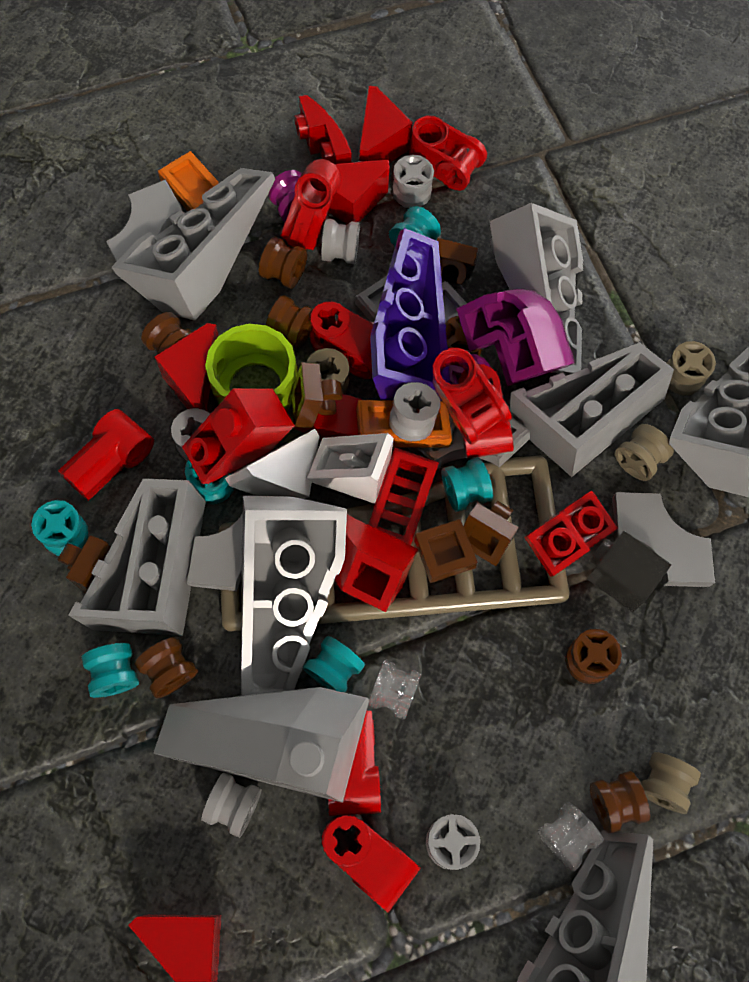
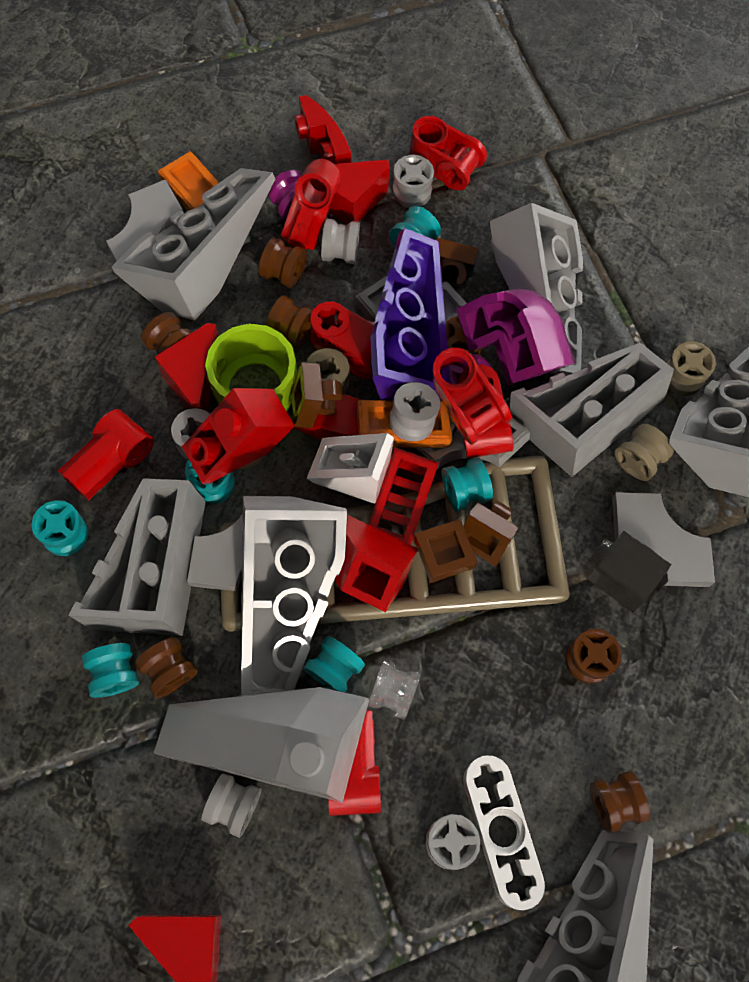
reddish brown tile [57,535,111,594] -> none
white slope [225,429,320,499] -> none
red piece [321,815,421,913] -> none
red slope [360,86,412,163] -> none
red slope [524,490,618,577] -> none
clear wheel [537,802,604,871] -> none
dark tan wheel [641,752,701,814] -> none
none -> white beam [463,756,545,910]

